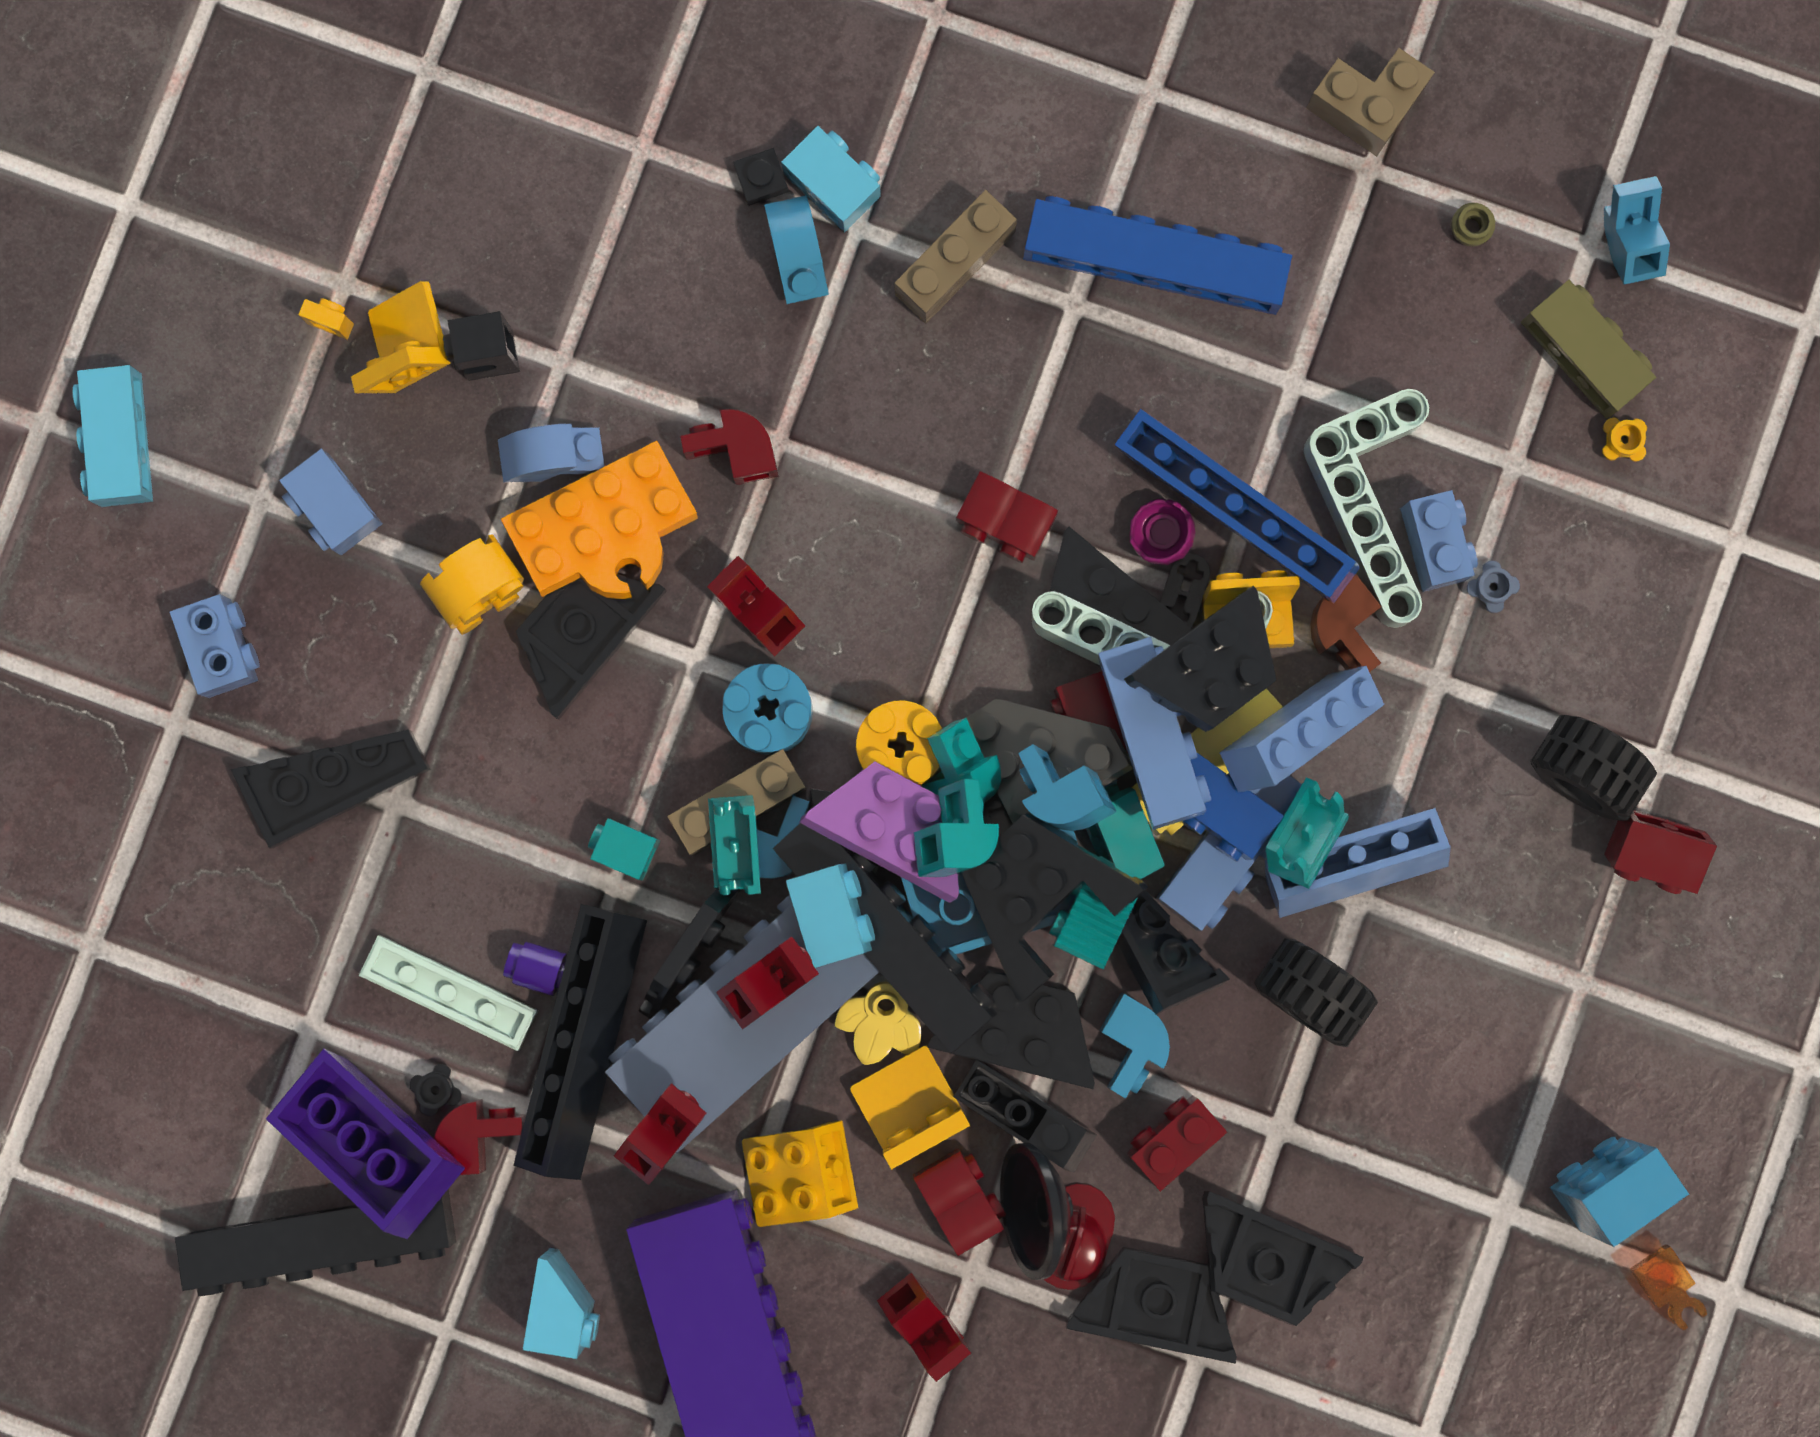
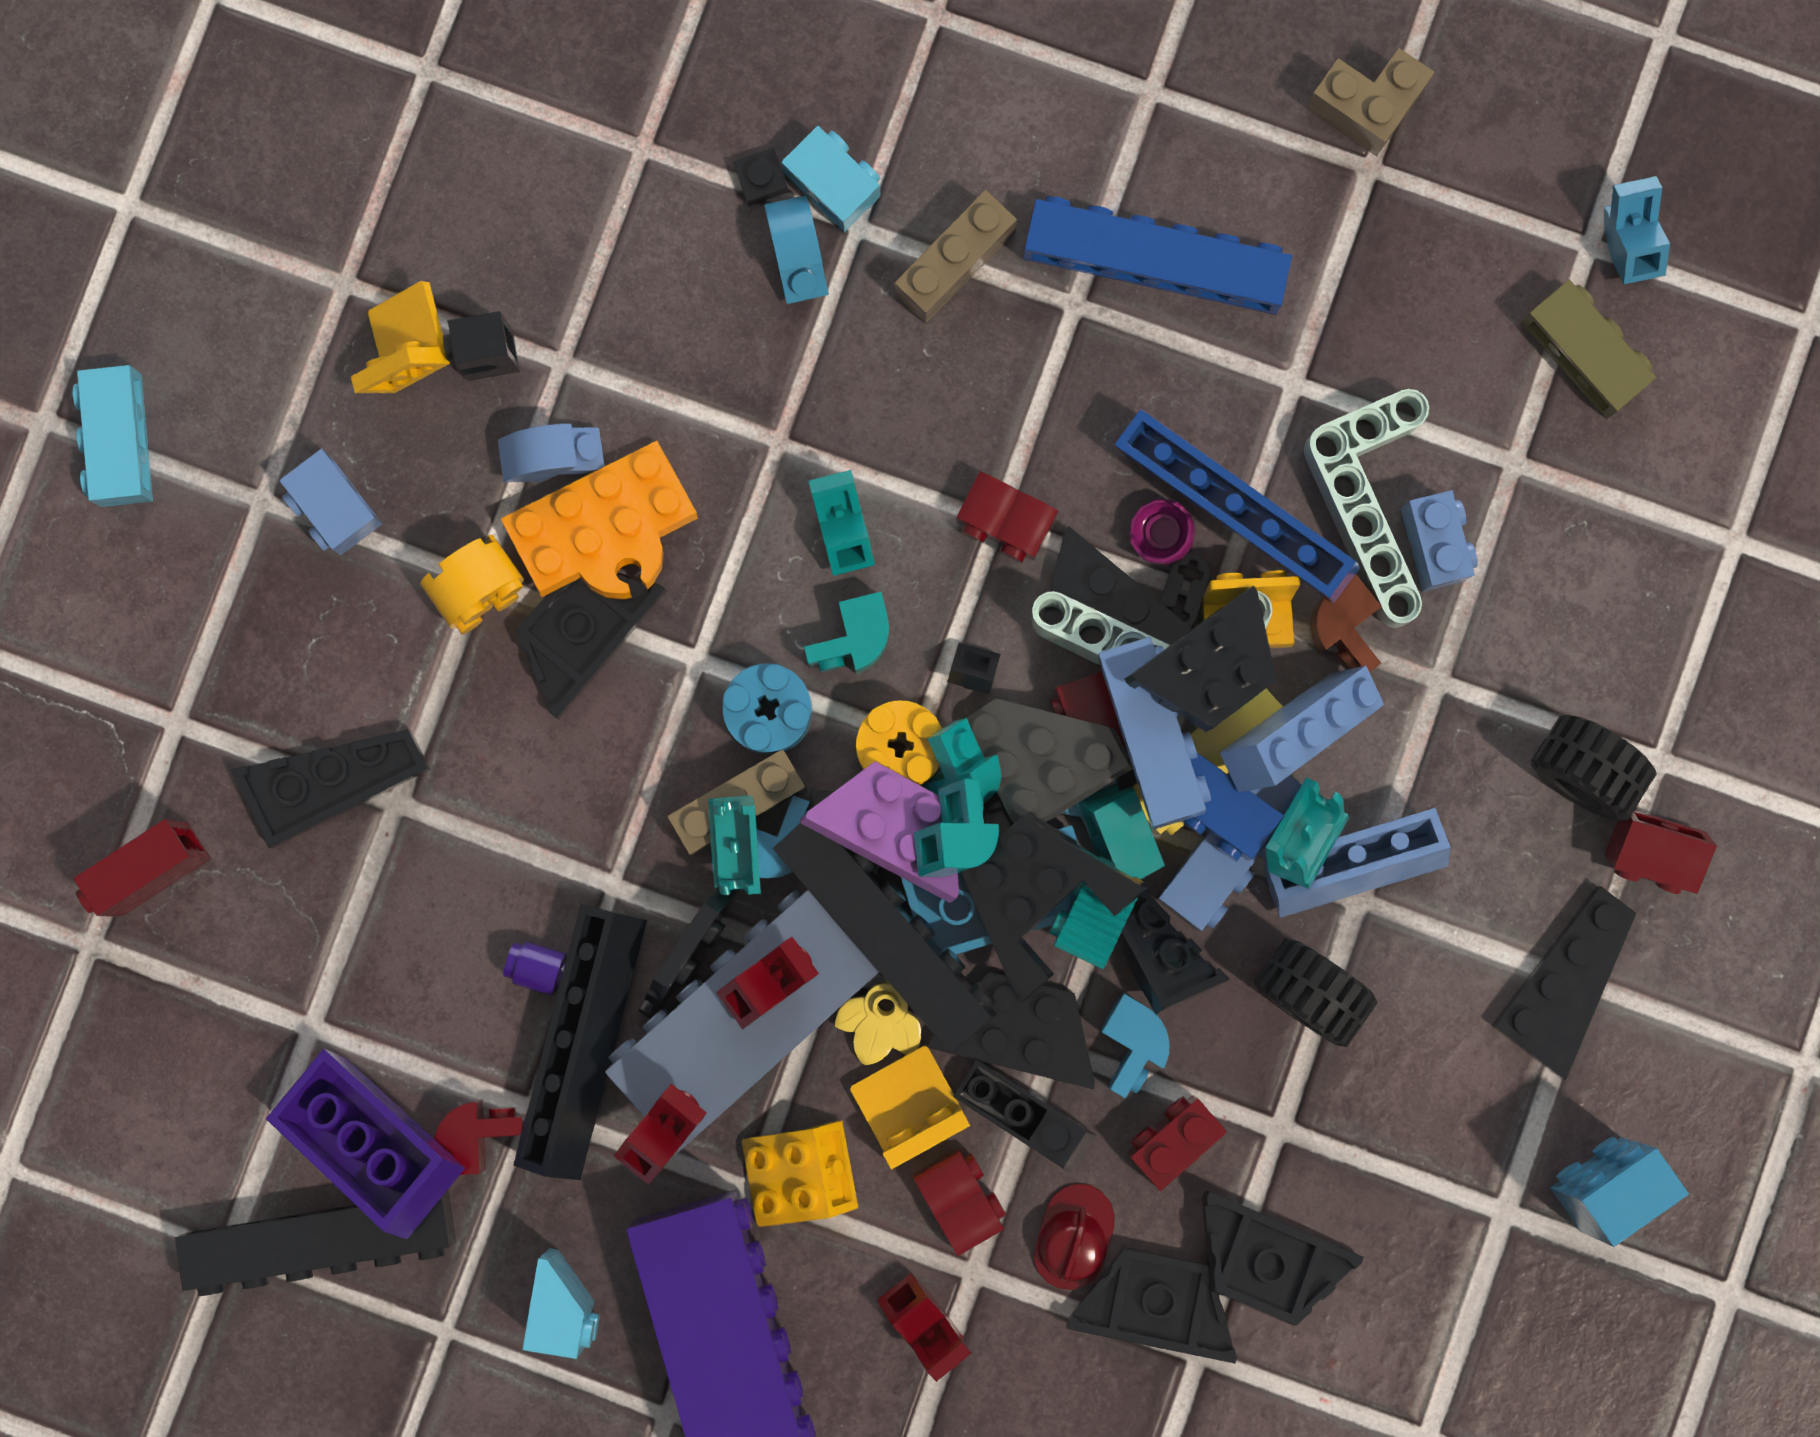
medium blue brick [170,594,260,698] -> none
yellow plate [298,298,354,340] -> none
light aqua tile [359,935,539,1051] -> none
black plate [410,1064,462,1116] -> none
teal brick [588,818,661,881] -> none
dark red brick [680,409,779,485] -> none
dark red brick [707,556,805,657] -> none
medium azure brick [786,863,875,968] -> none
black dish [1000,1142,1073,1280] -> none
dark azure brick [1018,744,1117,831] -> none
olive plate [1451,203,1495,247] -> none
sand blue plate [1467,561,1520,613] -> none
yellow plate [1602,417,1647,462] -> none
clear orange plate [1630,1244,1707,1330] -> none
none -> dark red brick [73,819,211,916]
none -> teal brick [804,592,889,674]
none -> teal brick [808,470,875,576]
none -> black plate [947,642,1001,694]
none -> black wing [1492,886,1636,1081]

